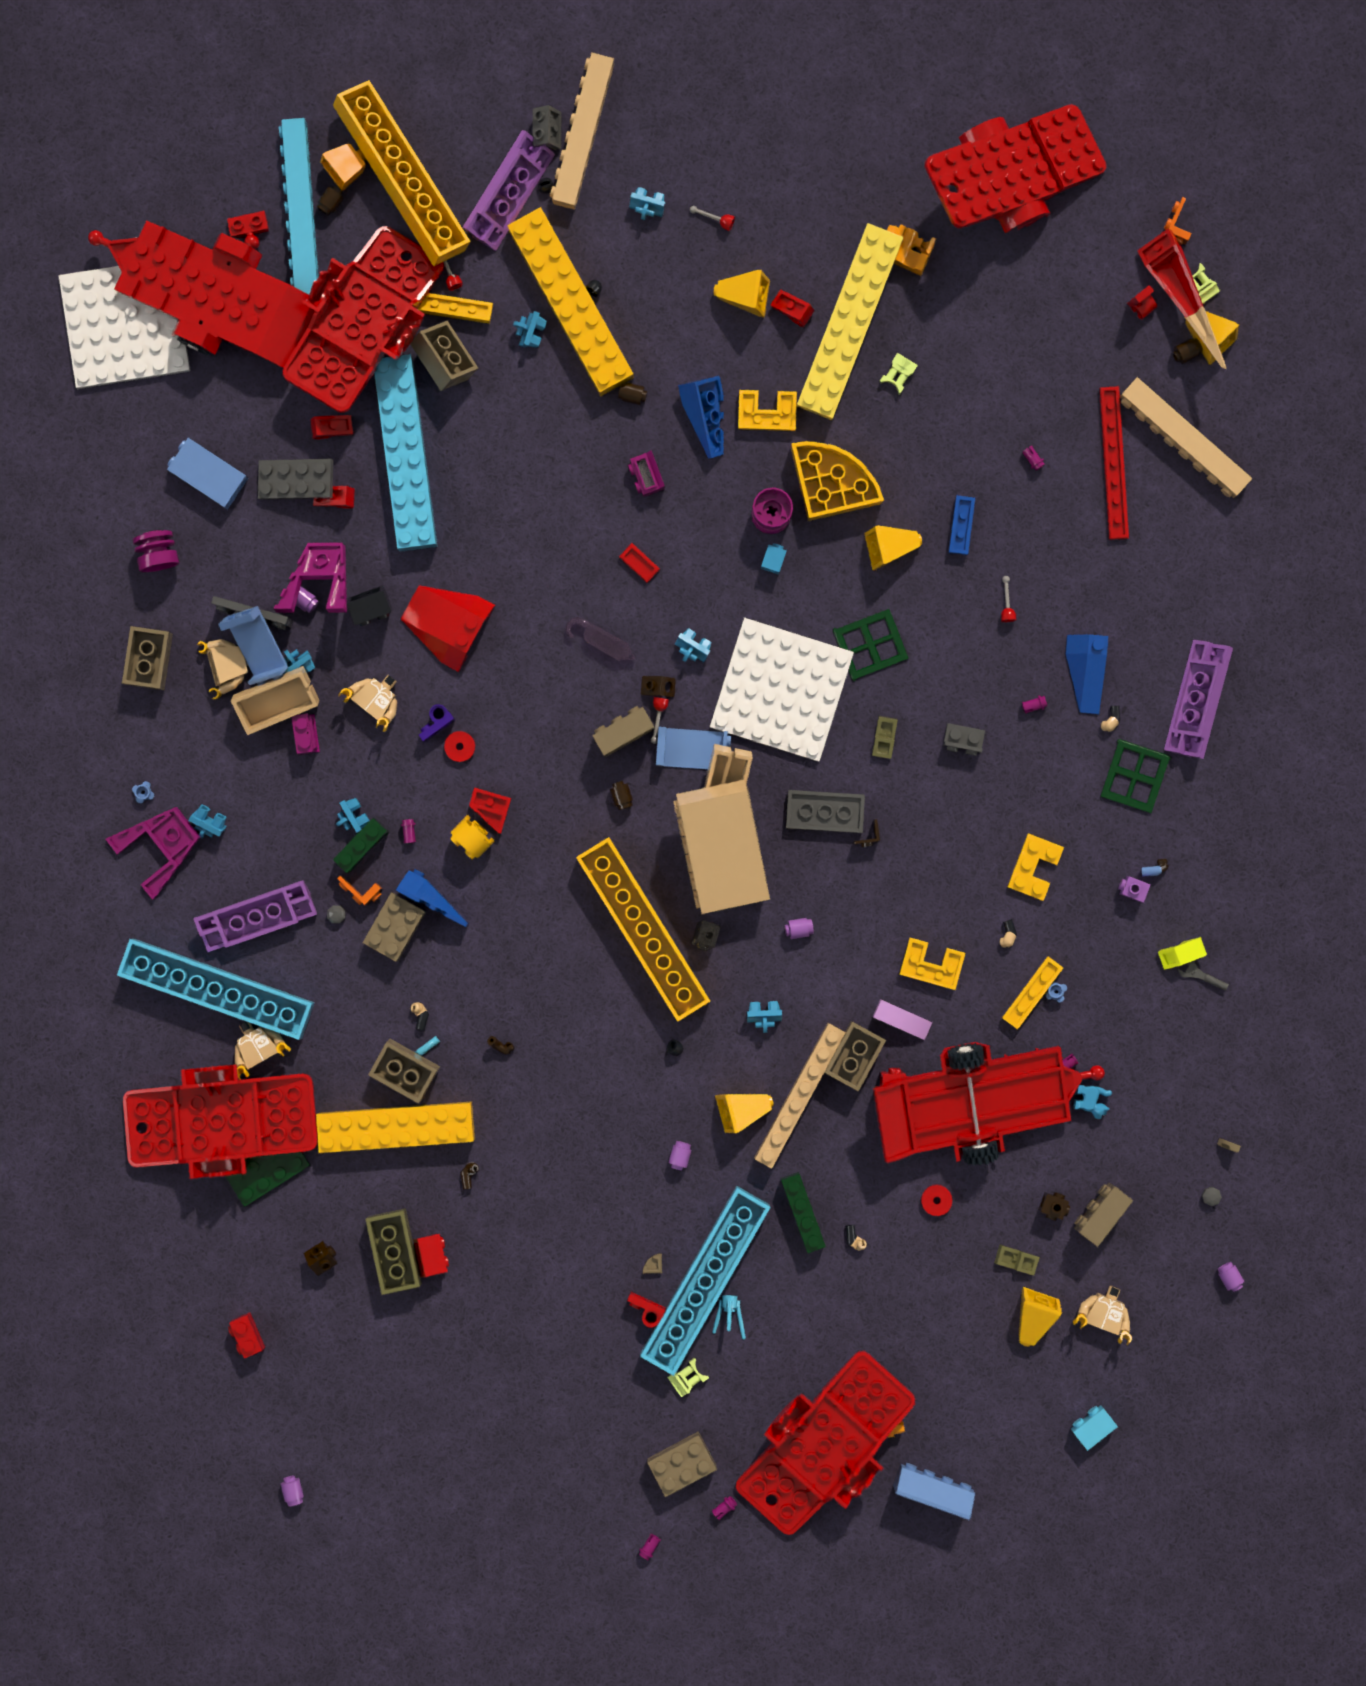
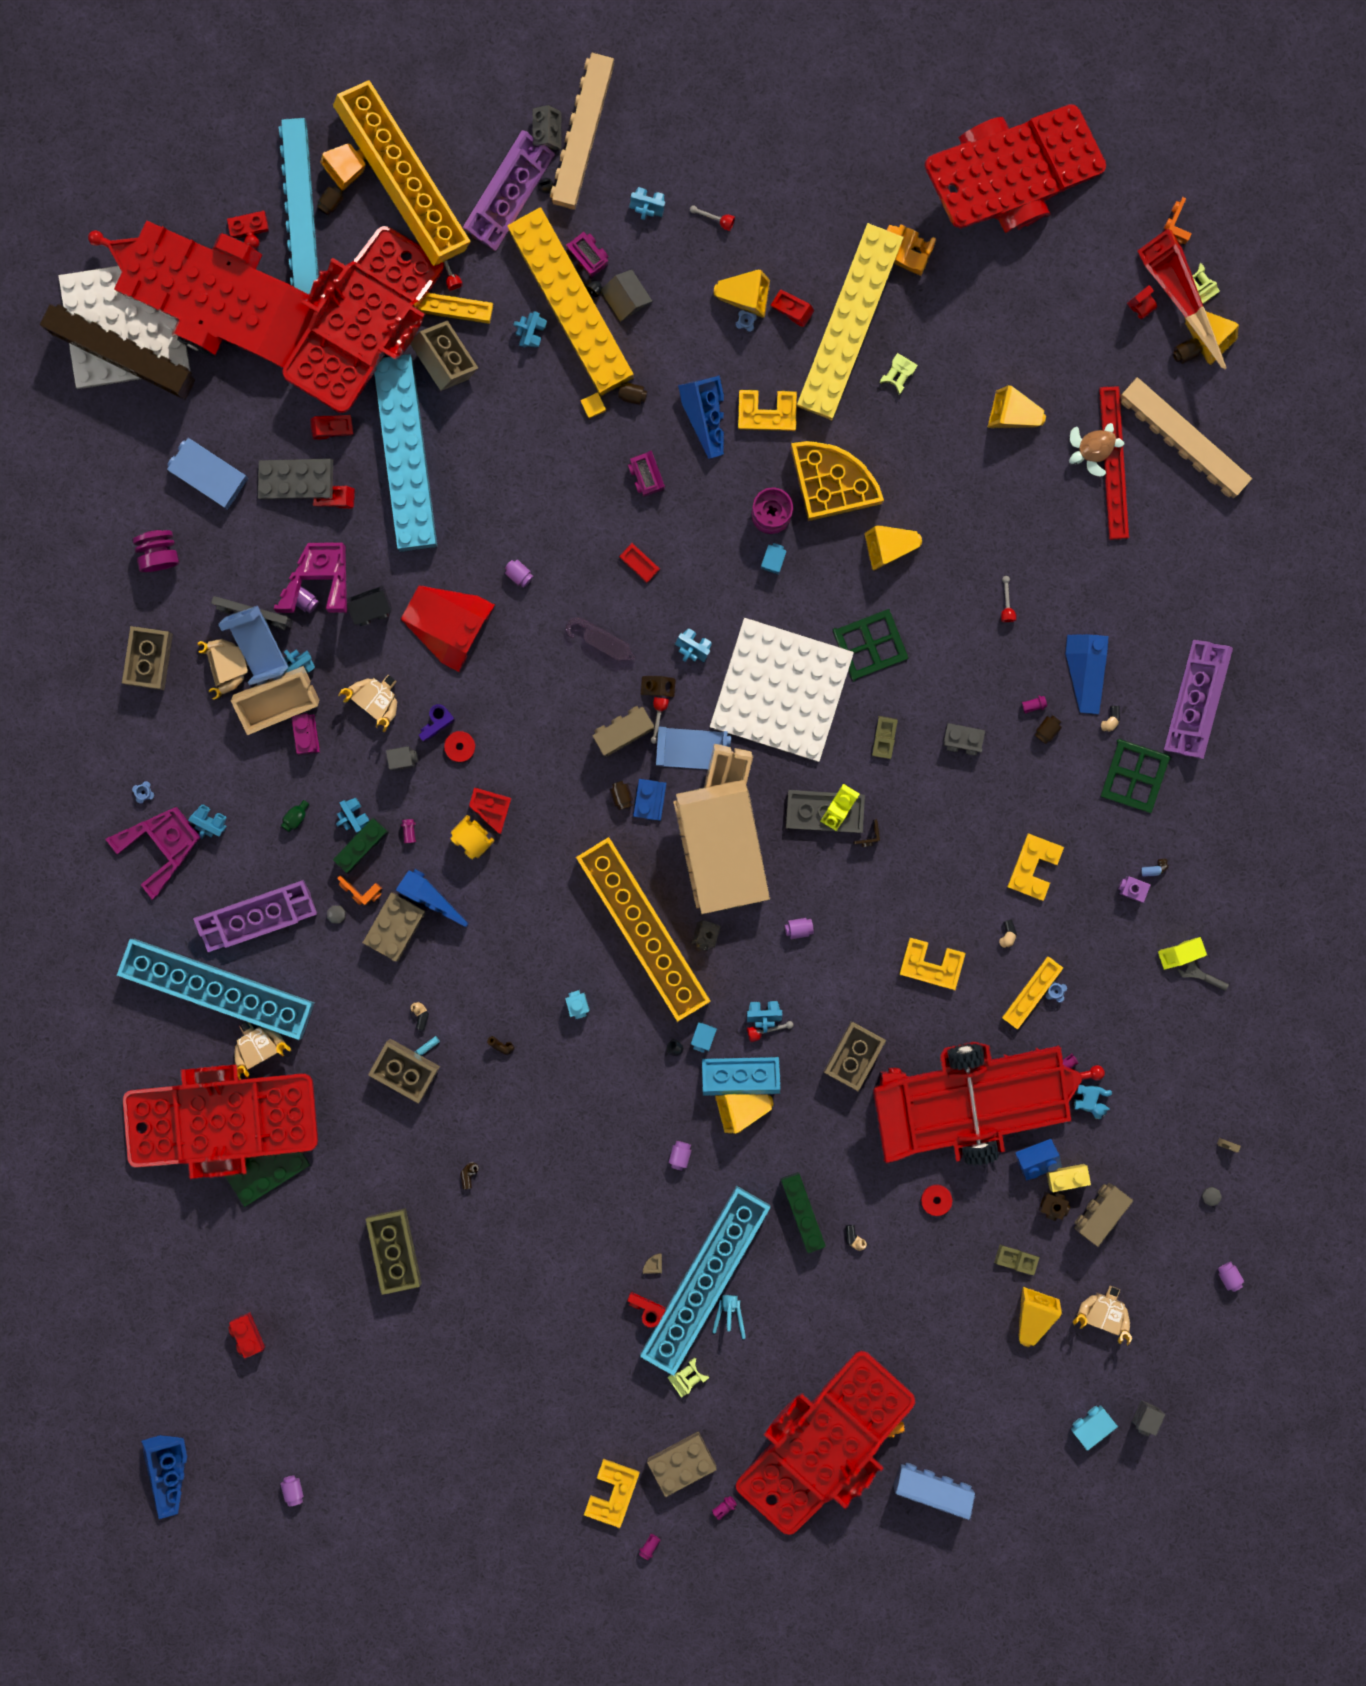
dark brown brick [303,1241,337,1276] -> none
yellow brick [316,1102,475,1153] -> none
red brick [413,1234,449,1277] -> none
tan brick [754,1022,846,1168] -> none
lavender slope [872,999,932,1040] -> none
blue plate [948,495,975,555] -> none
magenta pin [1022,446,1045,471] -> none
none -> dark brown brick [40,304,195,400]
none -> blue wedge [141,1435,187,1519]
none -> dark green plant [280,800,310,833]
none -> dark grey brick [386,746,418,771]
none -> medium lavender brick [505,560,533,588]
none -> medium azure brick [565,990,590,1019]
none -> magenta window [566,232,609,278]
none -> yellow tile [581,393,606,418]
none -> yellow plate [584,1459,640,1528]
none -> dark grey slope [601,270,653,322]
none -> blue plate [633,779,667,821]
none -> dark azure brick [691,1022,717,1053]
none -> dark azure plate [702,1057,780,1096]
none -> medium blue plate [736,310,757,332]
none -> hinge [747,1021,793,1042]
none -> neon yellow slope [820,784,859,831]
none -> yellow slope [988,385,1046,428]
none -> blue brick [1015,1139,1062,1181]
none -> dark brown brick [1034,715,1062,744]
none -> light yellow brick [1047,1164,1091,1192]
none -> animal [1069,423,1124,477]
none -> dark grey brick [1132,1400,1165,1436]

